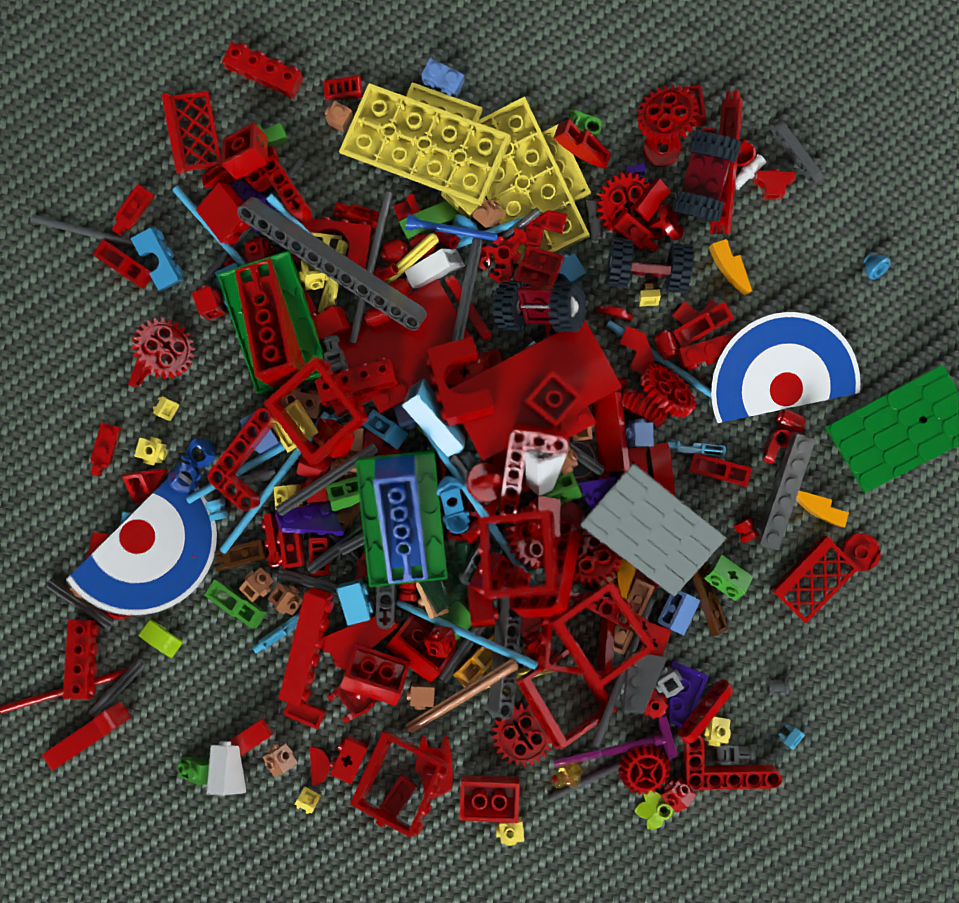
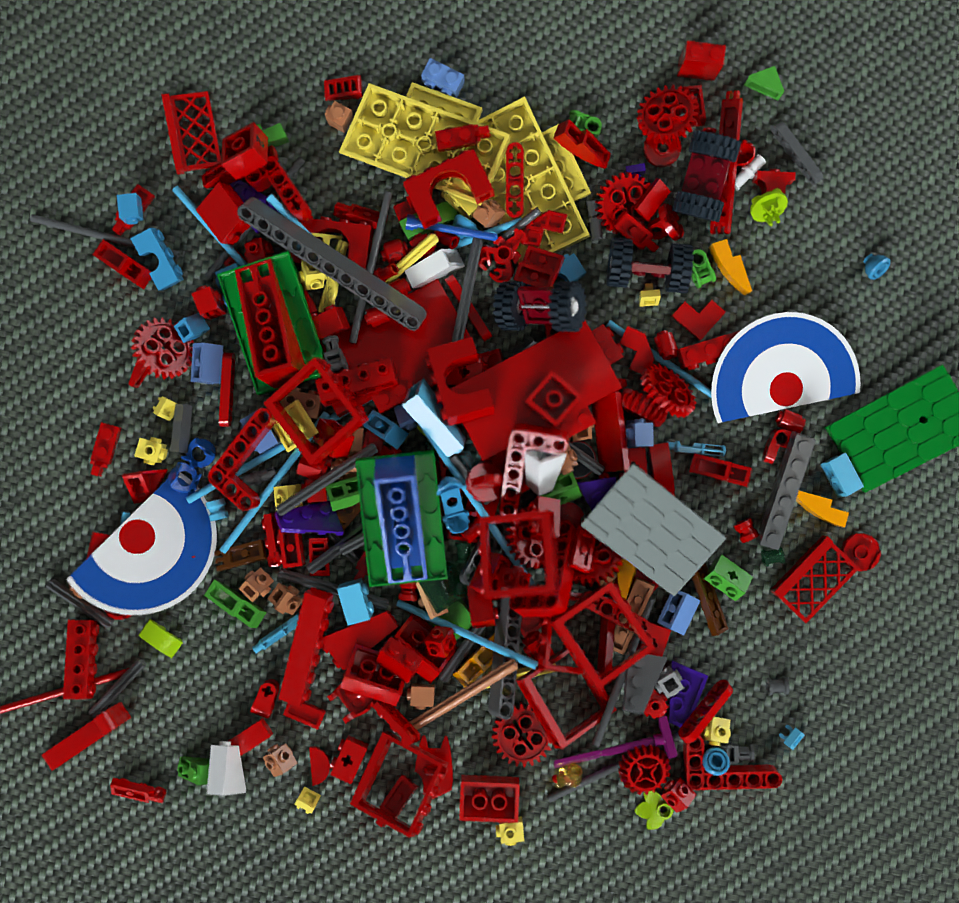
red brick [222,41,303,99] -> none
dark grey beam [376,585,395,629] -> none
red tile [595,305,634,322] -> none
red slope [673,302,735,348] -> none
none -> red hinge [110,778,167,803]
none -> dark azure brick [117,193,144,225]
none -> dark grey piece [170,404,193,453]
none -> dark azure brick [174,313,210,343]
none -> medium blue brick [191,343,224,384]
none -> red beam [219,352,235,427]
none -> red piece [250,679,280,719]
none -> red plate [373,701,420,746]
none -> red brick [375,637,423,684]
none -> red arch [402,149,495,229]
none -> red hinge [435,124,490,152]
none -> red beam [506,142,524,219]
none -> red hinge [569,520,596,573]
none -> red brick [592,324,624,365]
none -> red brick [677,40,726,81]
none -> bright green piece [691,249,716,289]
none -> dark azure brick [702,747,730,776]
none -> bright green slope [744,66,784,101]
none -> lime plate [750,188,788,226]
none -> clear green bush [761,546,785,567]
none -> medium azure hinge [820,453,864,498]

